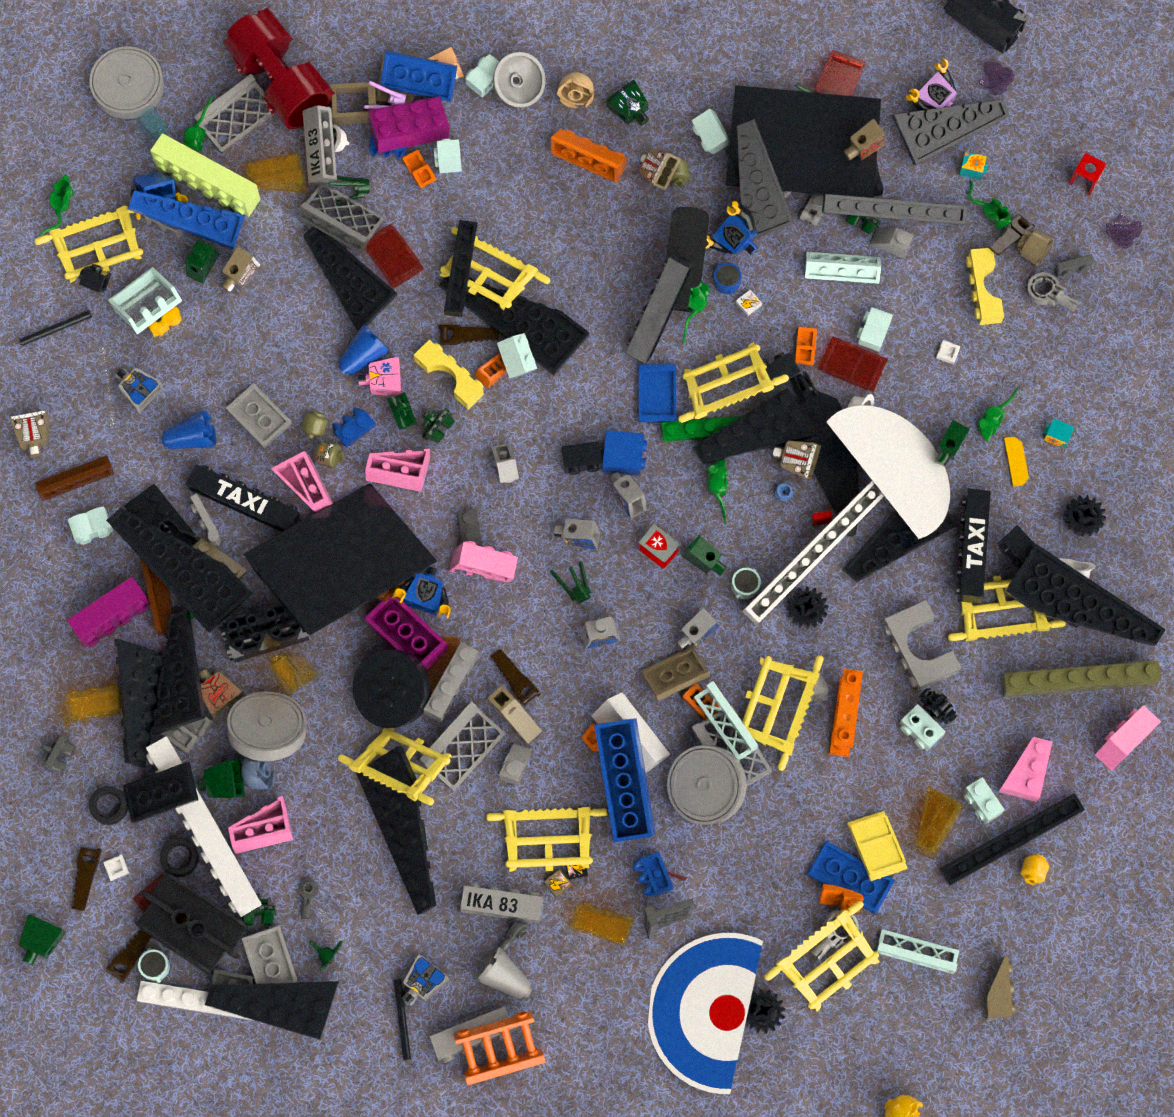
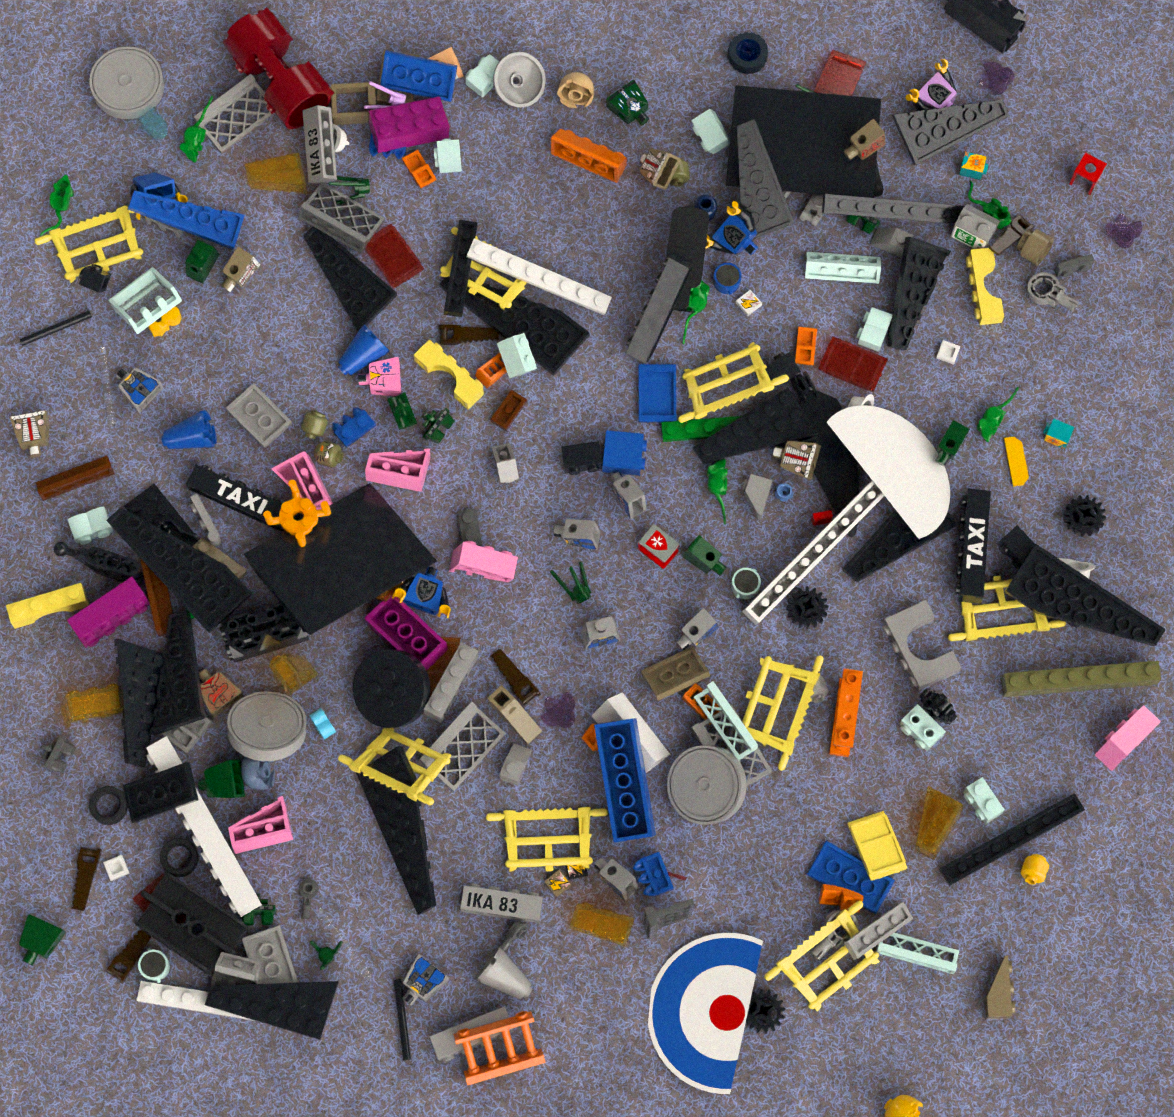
yellowish green brick [151,133,261,217] -> none
bright pink wedge [999,737,1052,802] -> none
none -> light yellow arch [6,583,89,629]
none -> black piece [53,542,144,585]
none -> light grey panel [215,952,260,981]
none -> light orange plate [263,480,331,547]
none -> medium azure piece [309,708,336,740]
none -> white plate [467,239,612,315]
none -> reddish brown plate [491,390,527,431]
none -> clear purple plate [540,692,575,728]
none -> light grey torso [594,858,639,902]
none -> dark blue head [693,194,717,221]
none -> black wheel [728,32,768,74]
none -> light grey slope [742,474,773,520]
none -> light grey plate [844,902,913,960]
none -> black wing [887,237,951,350]
none -> light grey slope [950,204,1000,249]

